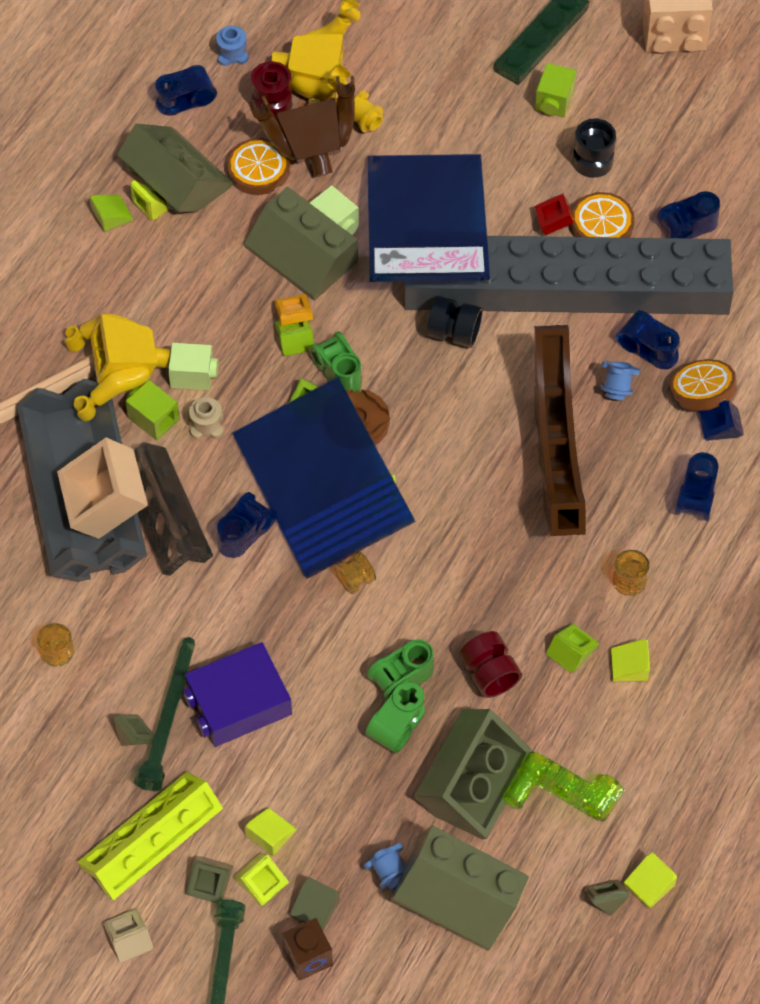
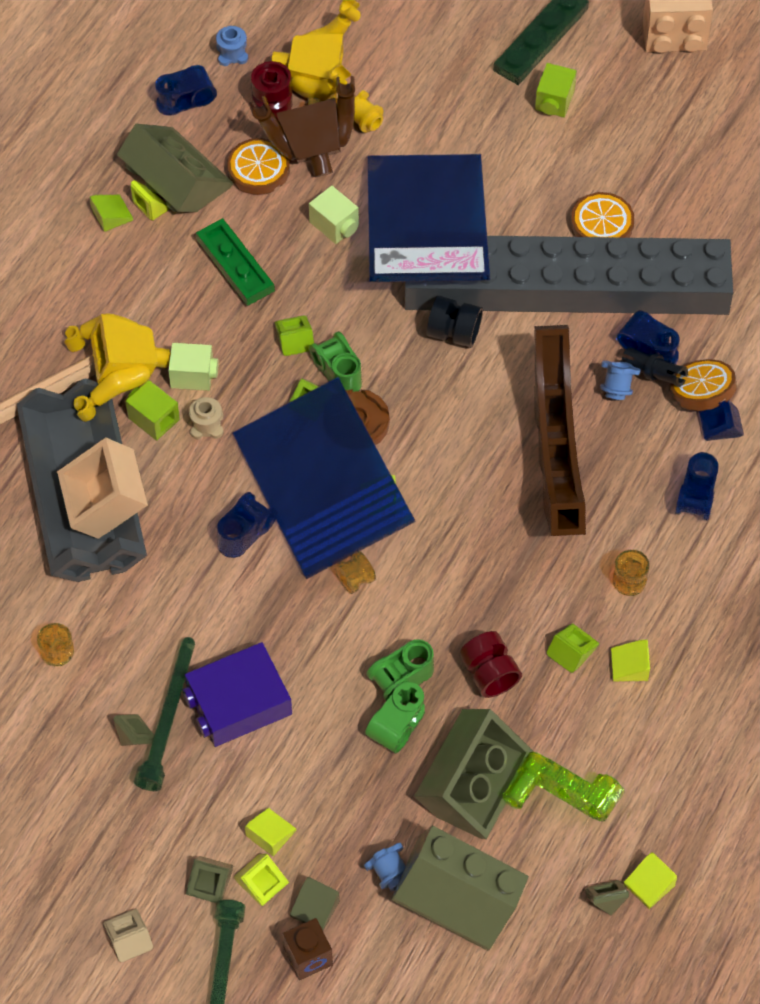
neon yellow fence [77,772,223,900] -> none
clear smoke fence [134,442,213,576] -> none
olive slope [244,186,358,301] -> none
light orange tile [274,294,313,326] -> none
red plate [535,193,575,236] -> none
black wheel [573,118,616,178] -> none
clear blue piece [656,191,720,239] -> none
none -> green plate [196,218,275,306]
none -> black pin [621,347,688,387]

